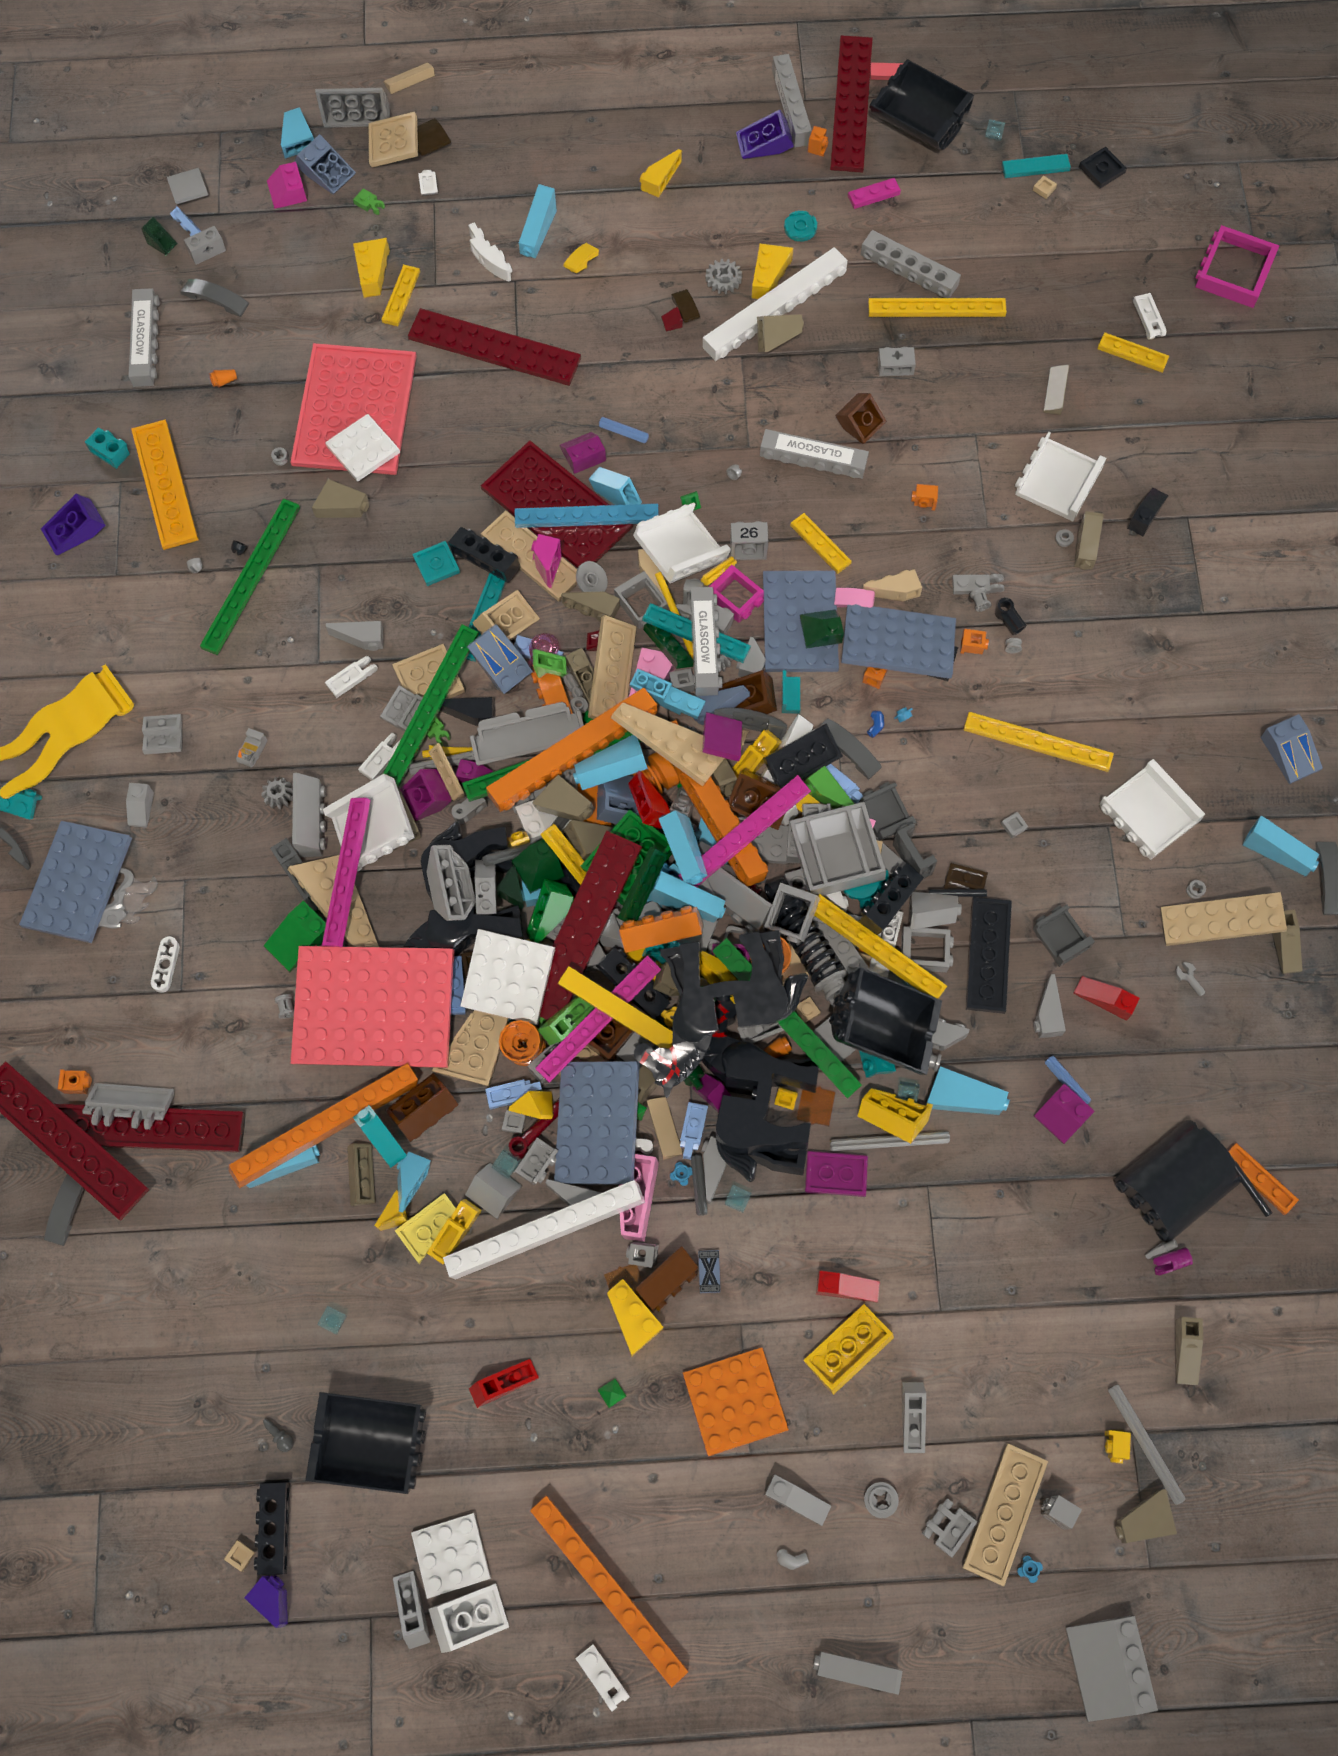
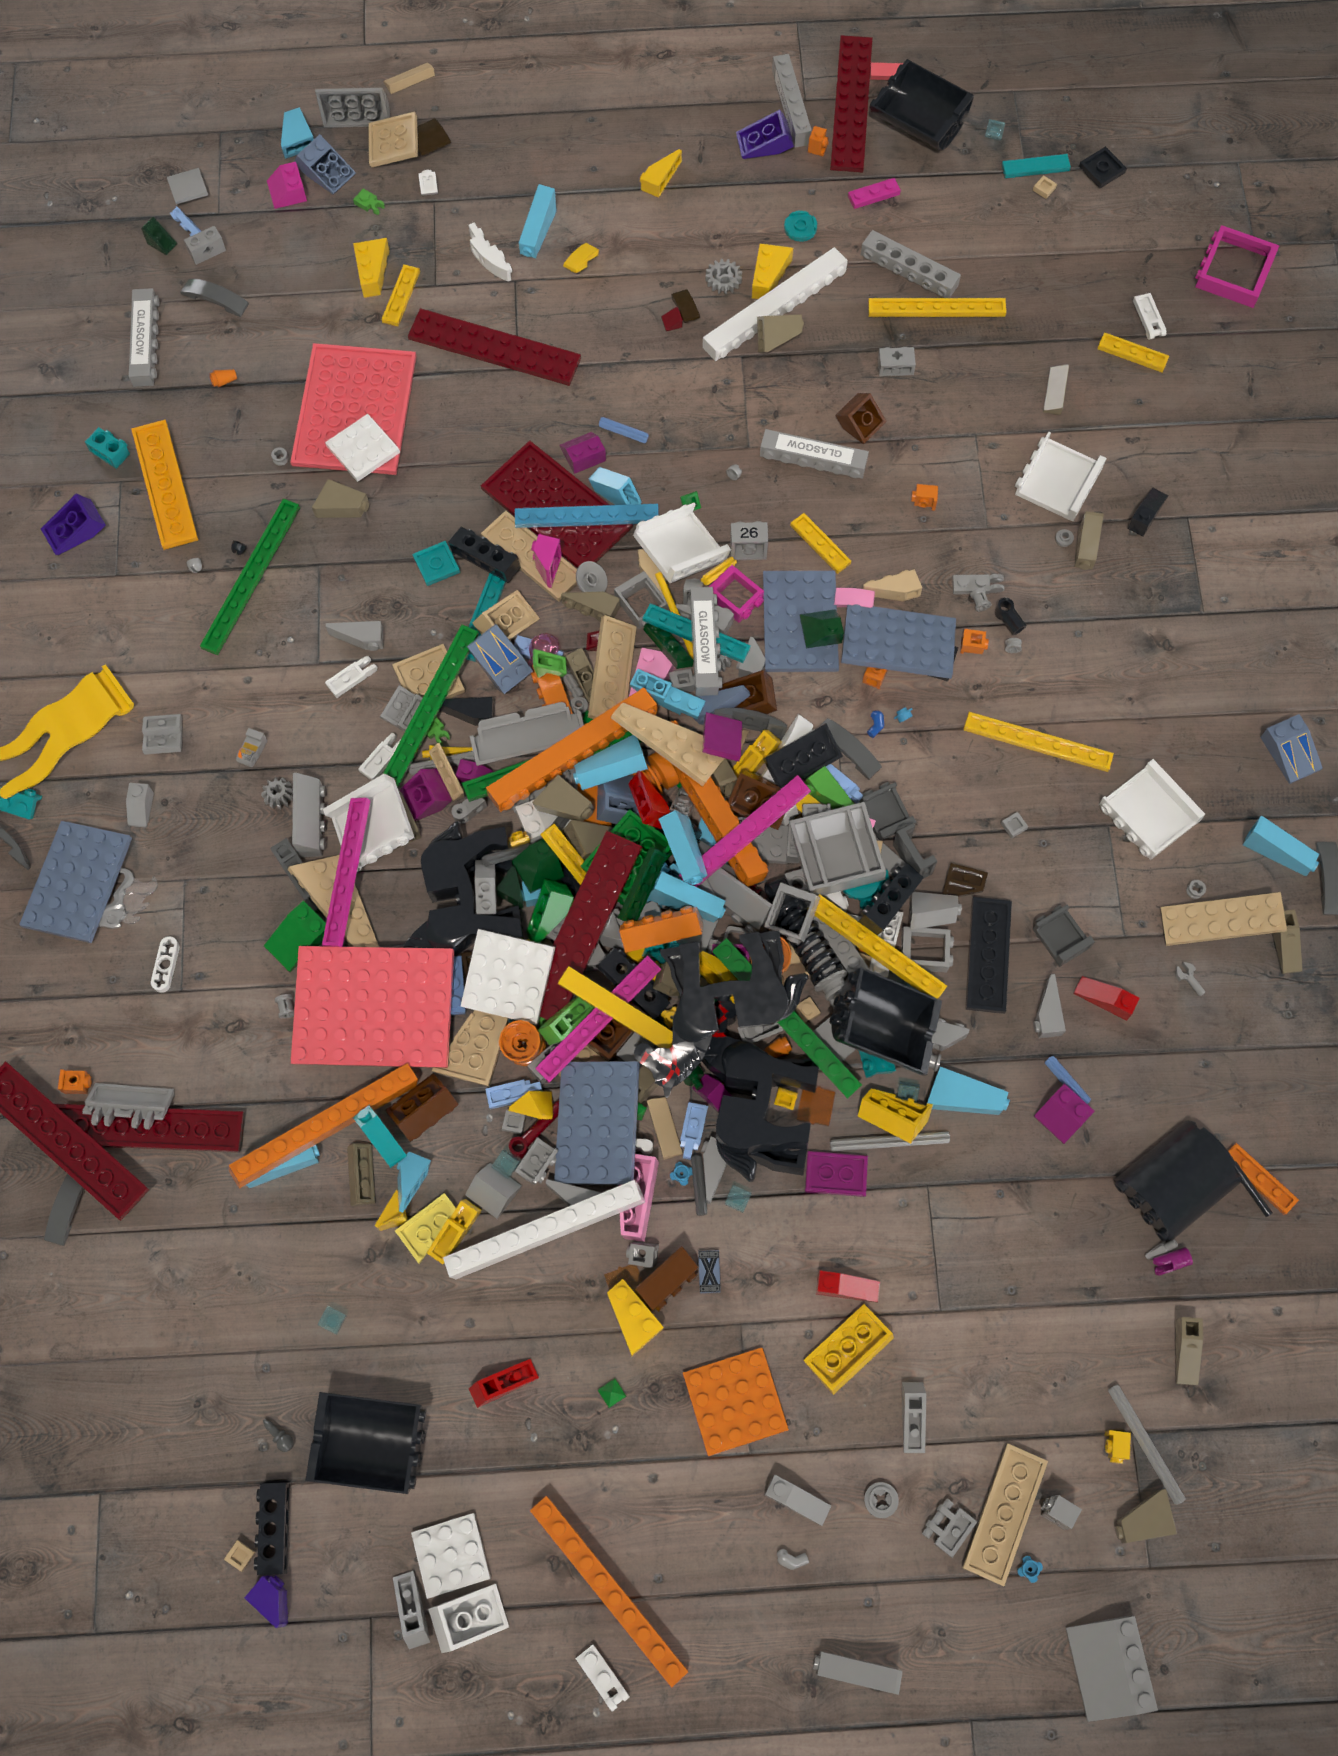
light grey wedge [427,845,476,921] -> none
teal panel [782,670,800,714] -> none
black bar [928,889,987,897] -> none

